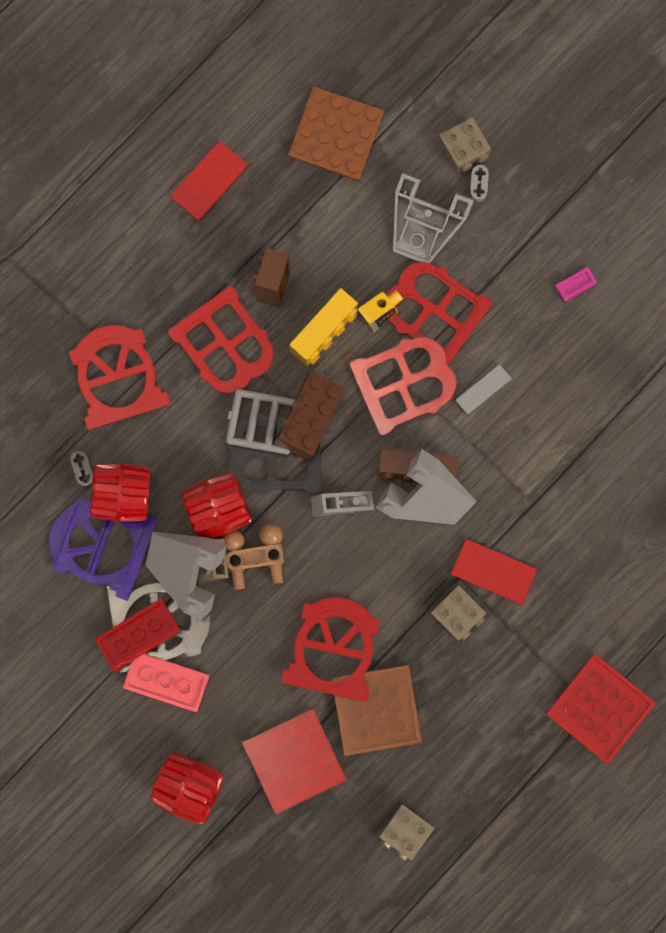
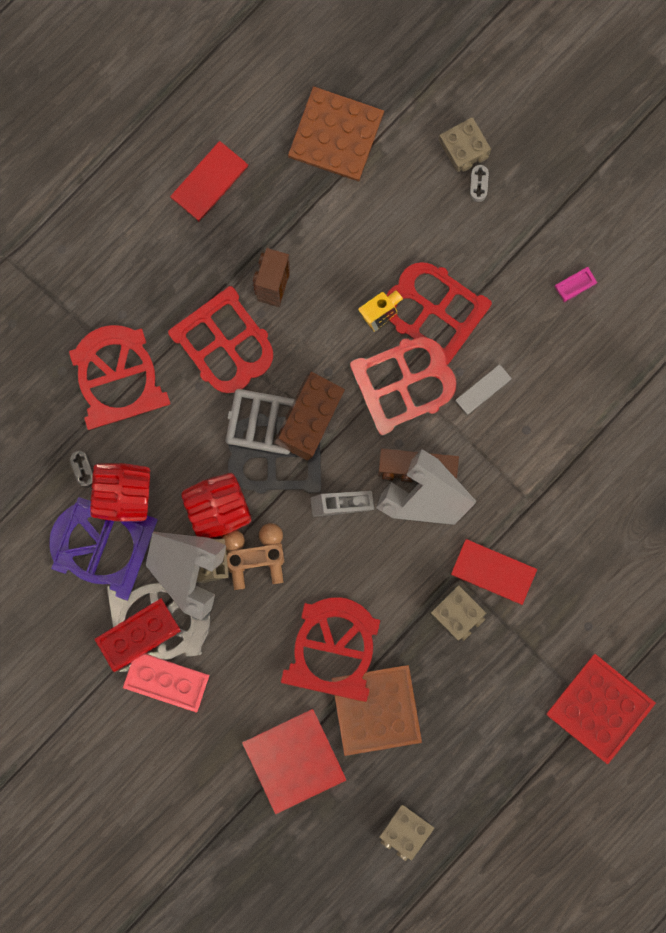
red wheel [151,753,224,824] -> none
yellow brick [289,288,358,366] -> none
light grey wedge [393,172,475,264] -> none

